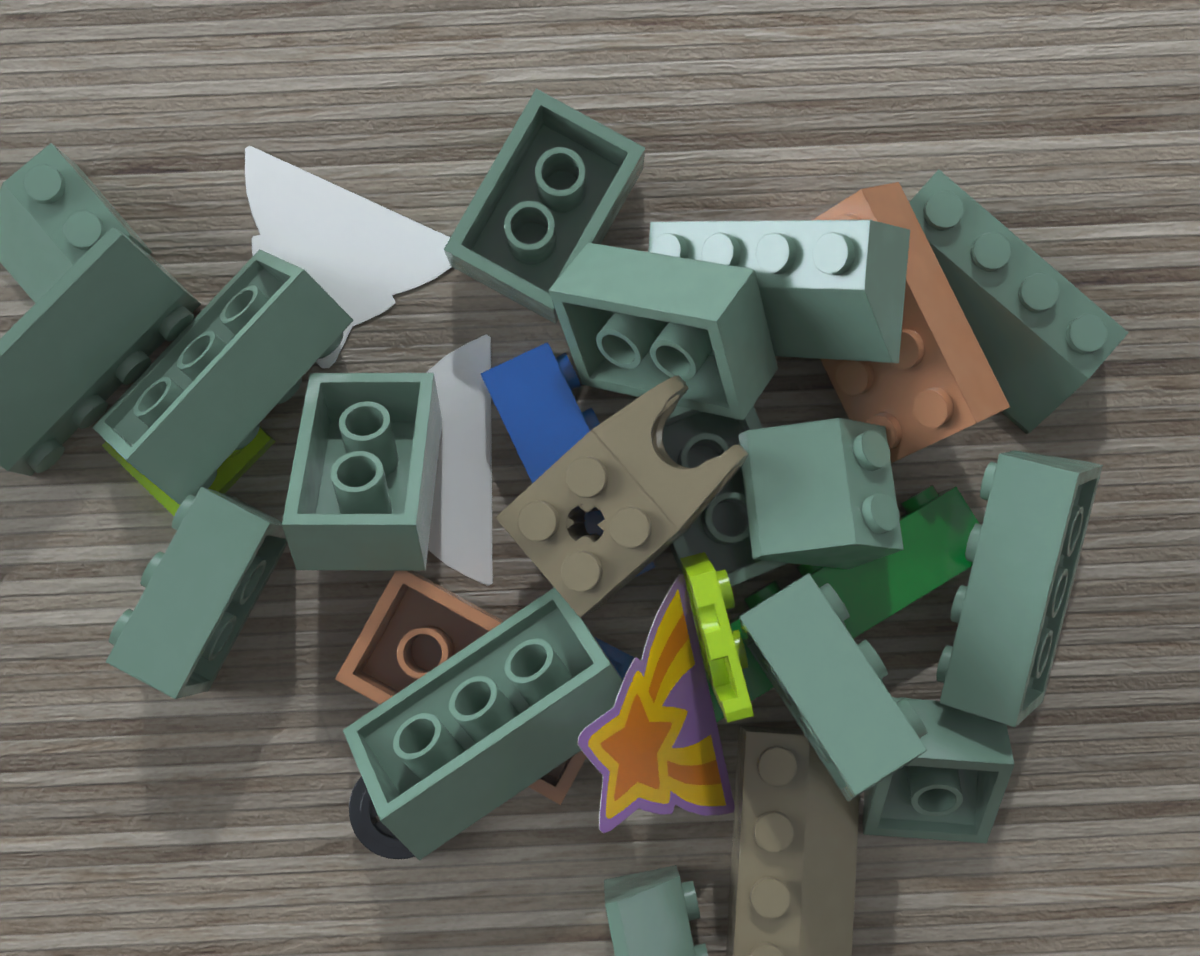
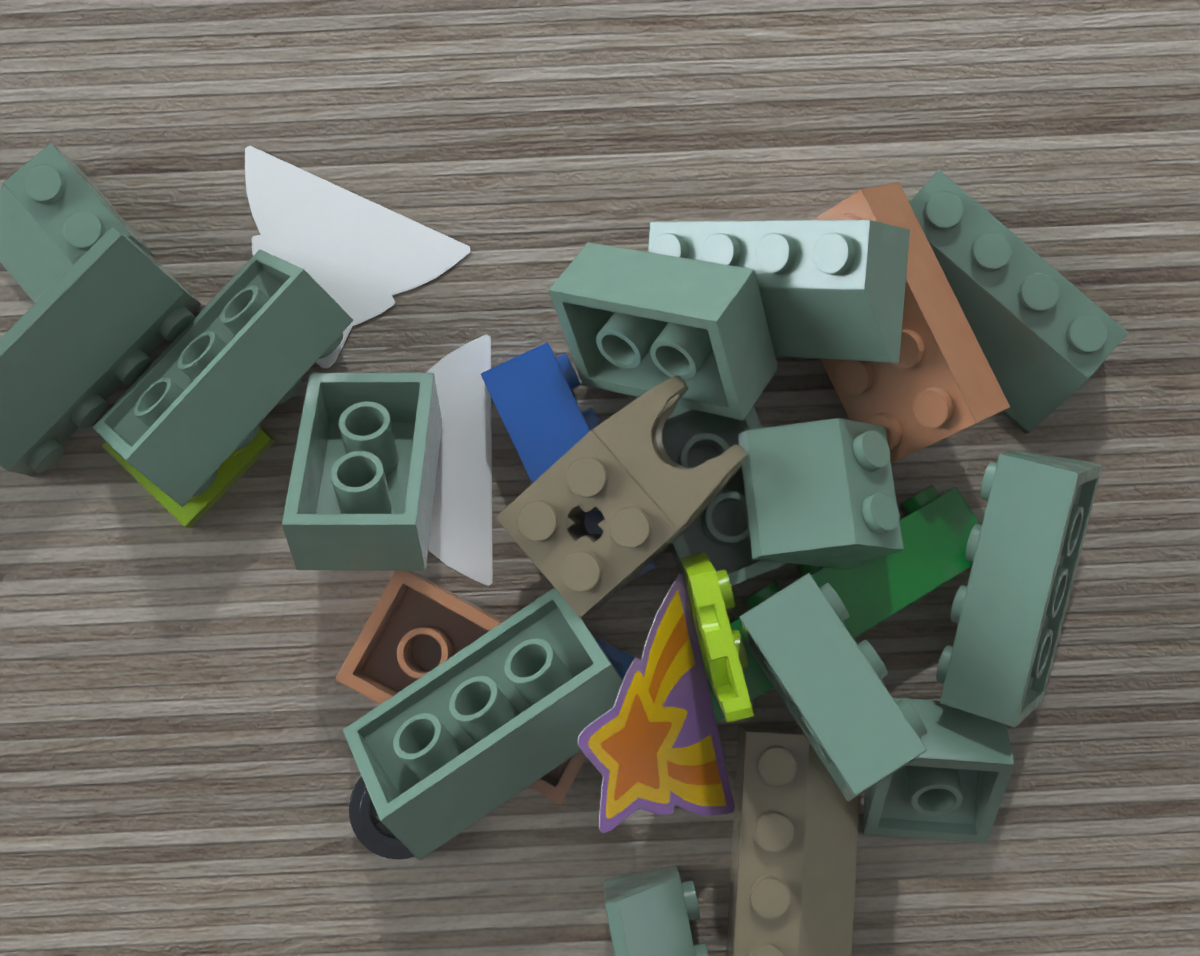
sand green brick [106,487,288,699] -> none
sand green brick [444,89,645,324] -> none

